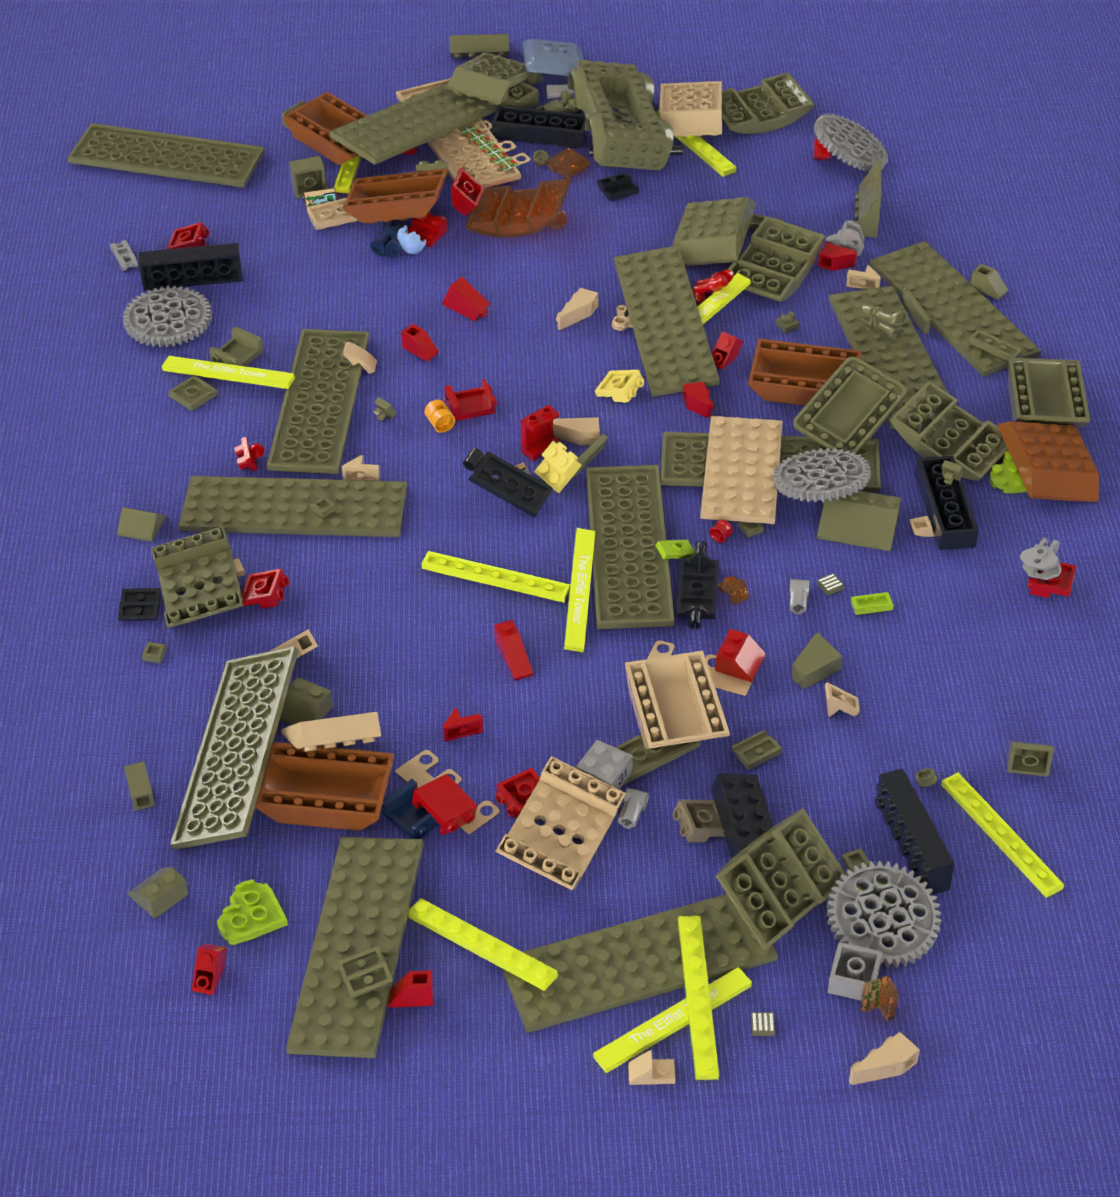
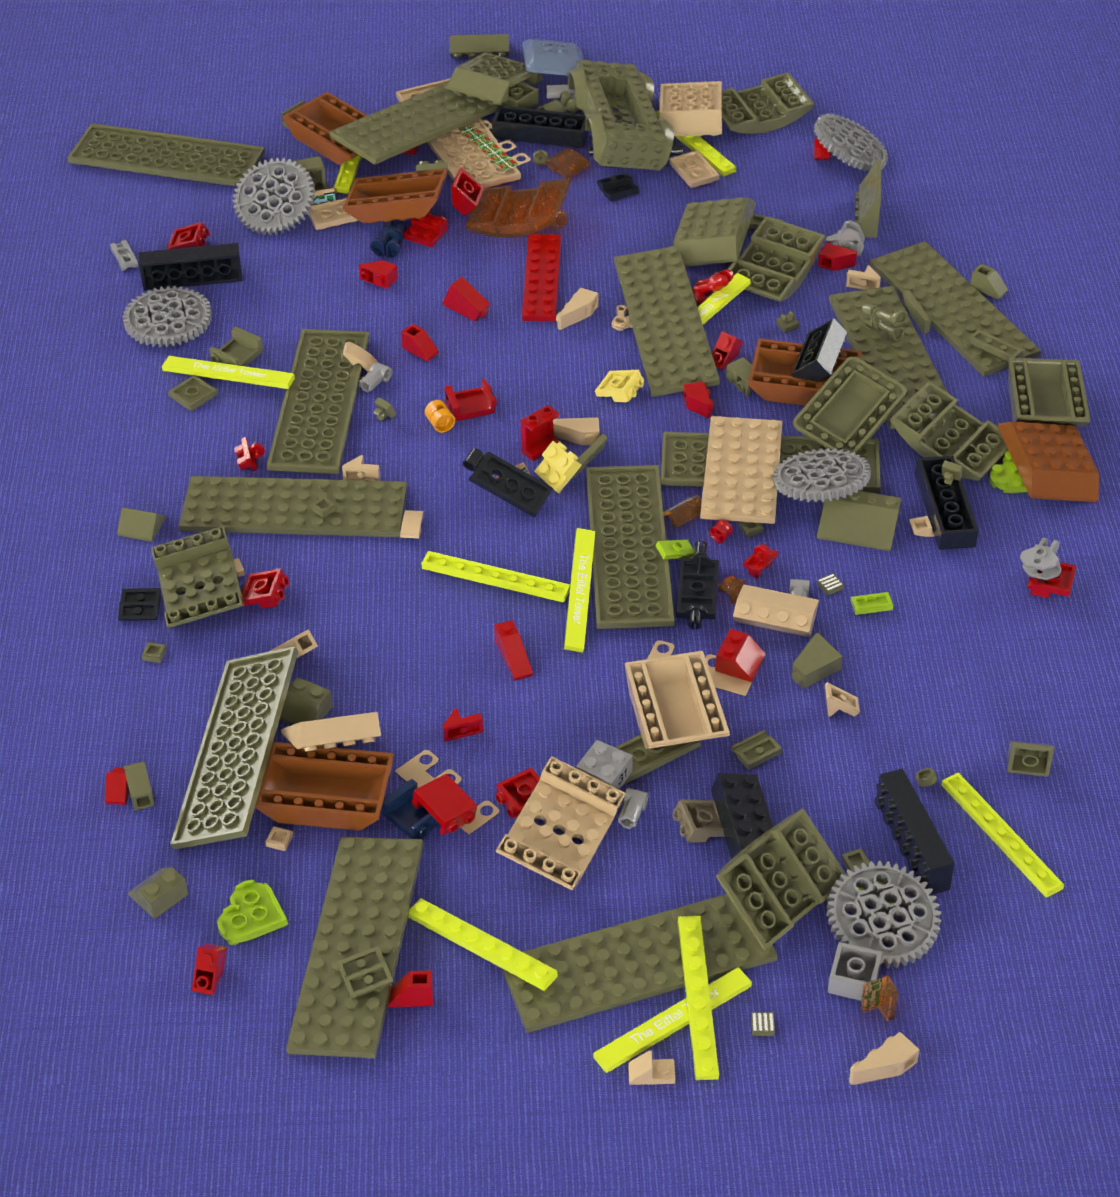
light blue hair [397,226,426,254] -> none
none -> red slope [105,767,129,805]
none -> light grey gear [233,158,316,236]
none -> tan tile [265,826,293,851]
none -> red slope [359,260,398,289]
none -> light grey piece [359,362,393,393]
none -> tan slope [400,510,424,539]
none -> red plate [522,234,561,321]
none -> clear orange panel [663,495,702,528]
none -> tan plate [669,151,719,188]
none -> olive slope [726,357,752,396]
none -> tan slope [733,584,819,638]
none -> red hips [743,544,779,578]
none -> black slope [791,318,847,382]

